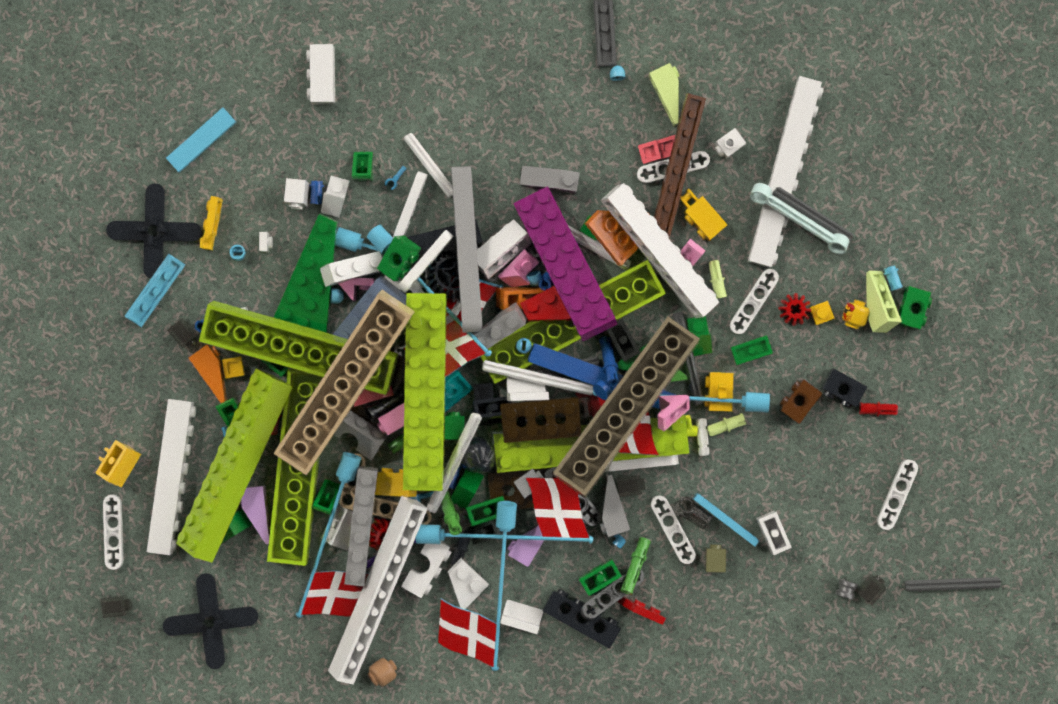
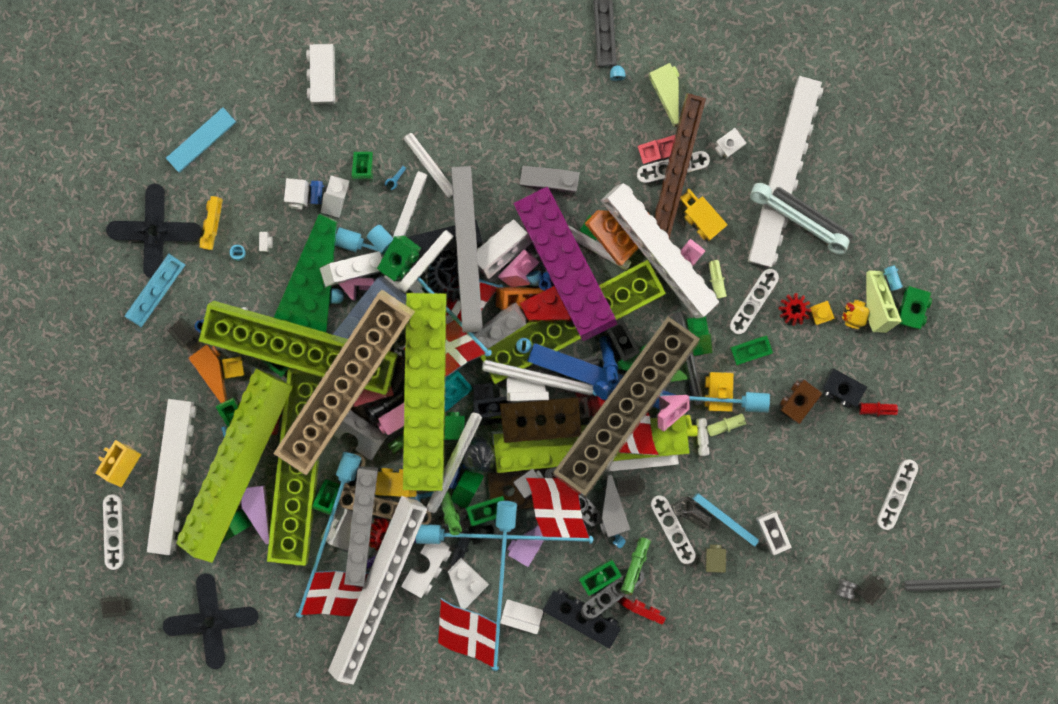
medium nougat head [368,658,397,687] -> none

